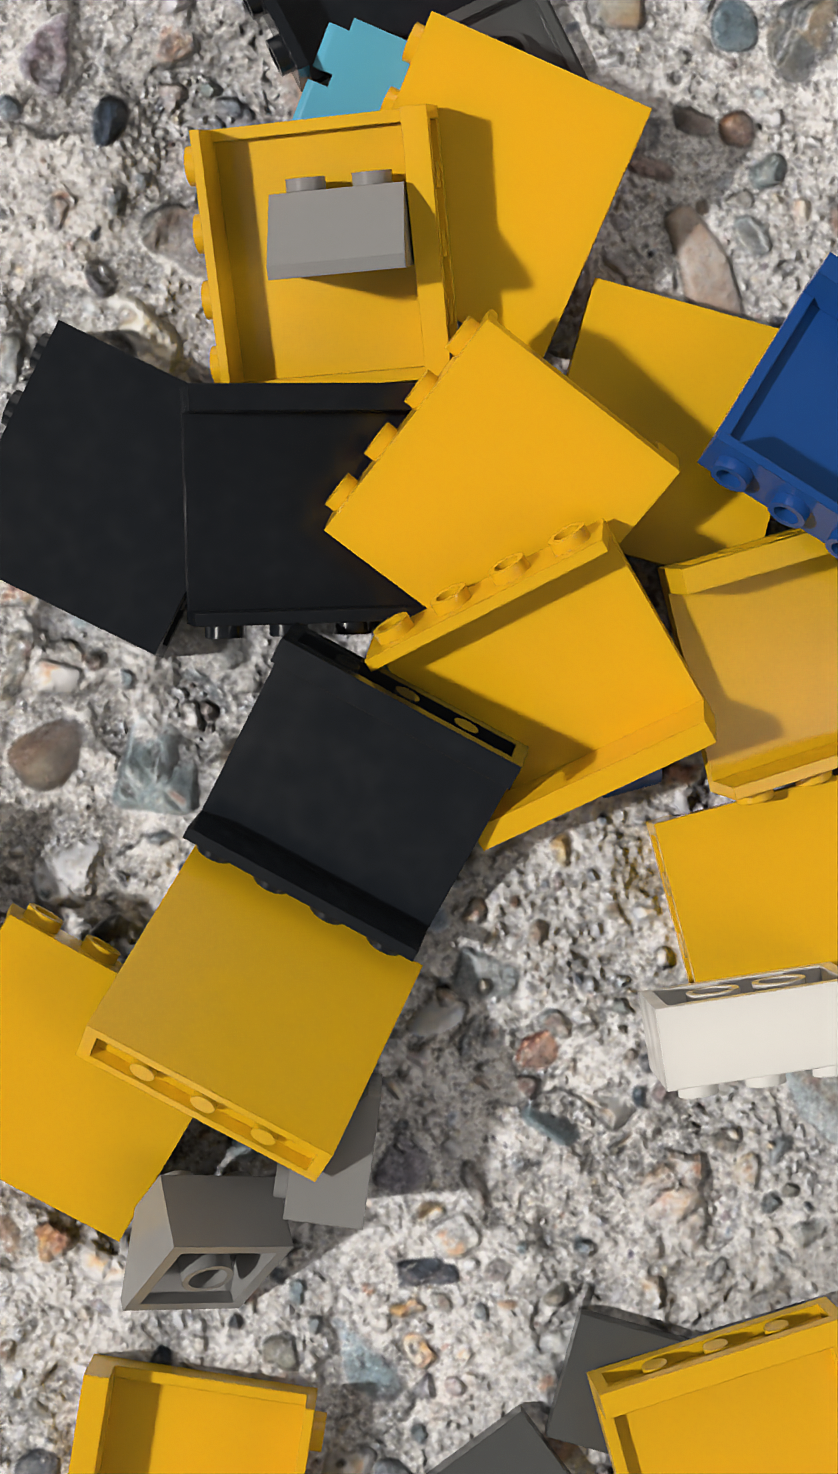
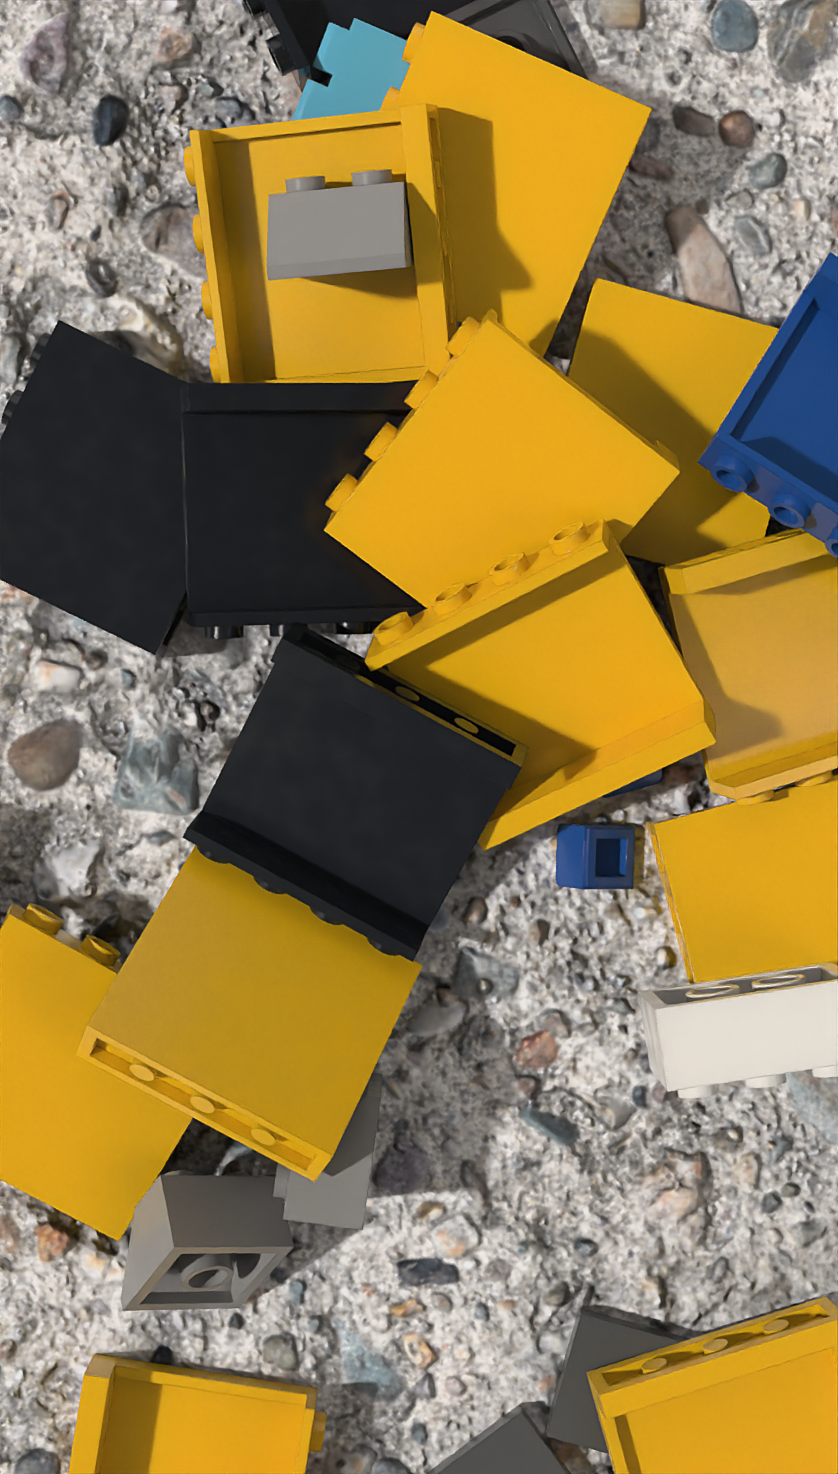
none -> blue slope [555,823,635,889]

